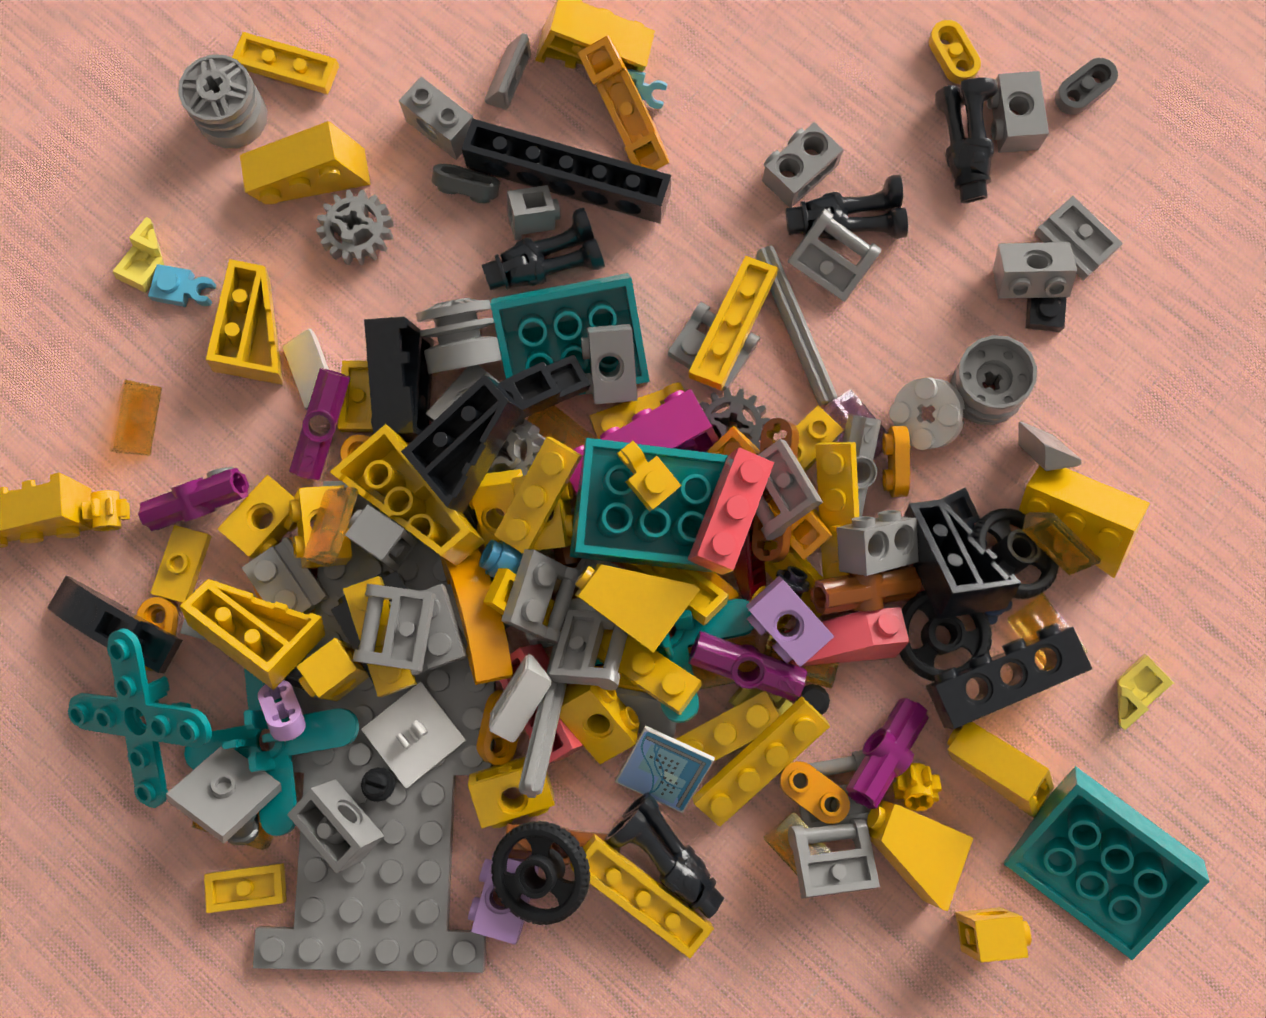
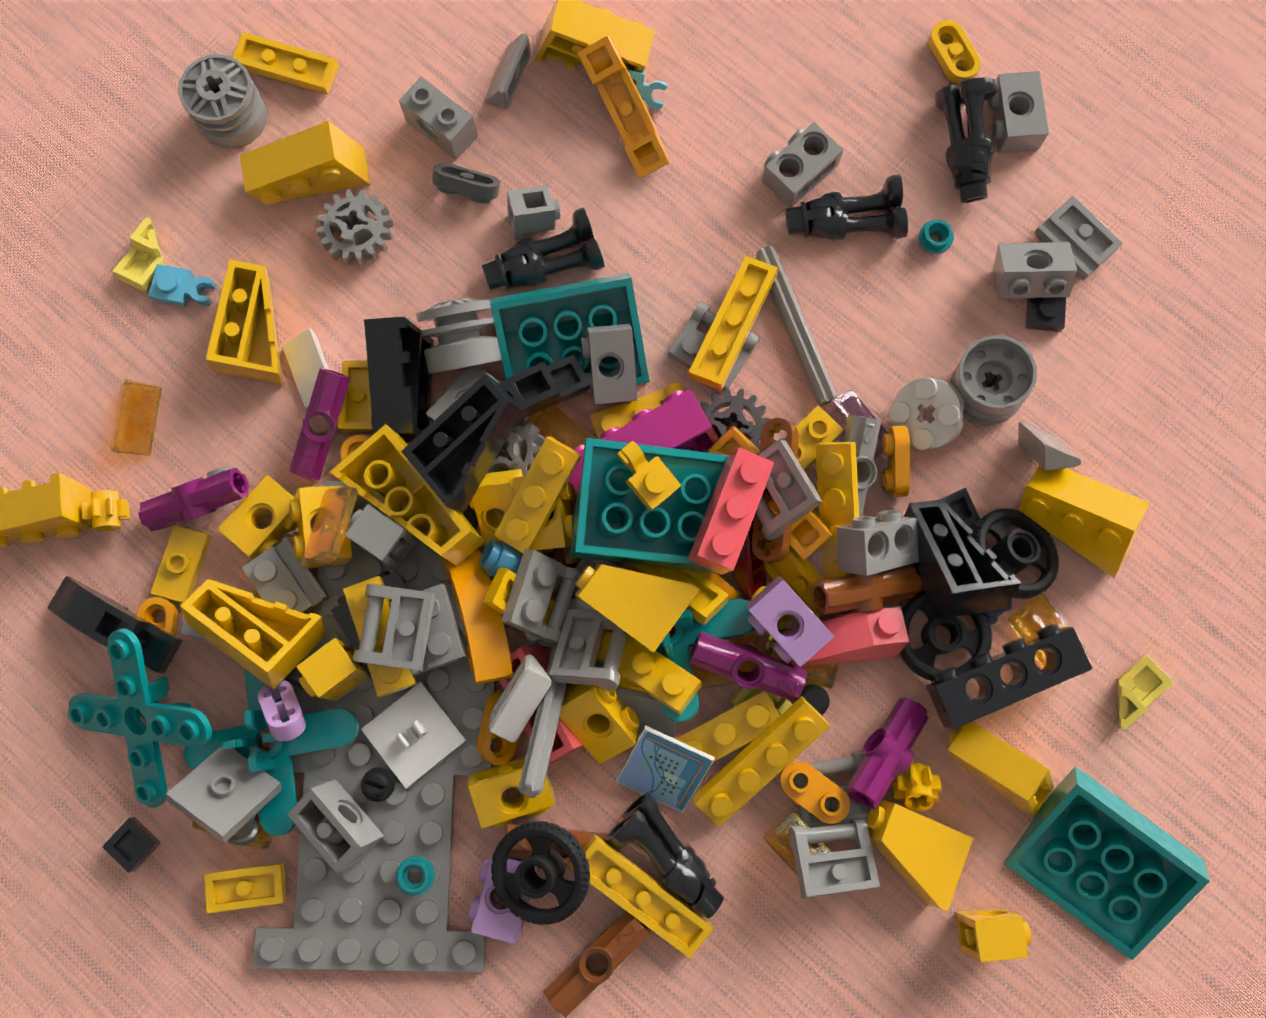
black brick [461,118,672,224] -> none
black plate [776,566,810,598] -> none
light grey plate [788,209,881,302] -> none
clear yellow slope [1022,512,1101,576] -> none
dark grey plate [1055,58,1118,115] -> none
none -> black plate [102,817,161,873]
none -> teal plate [396,856,435,896]
none -> dark orange piece [543,910,651,1018]
none -> teal plate [918,220,954,254]

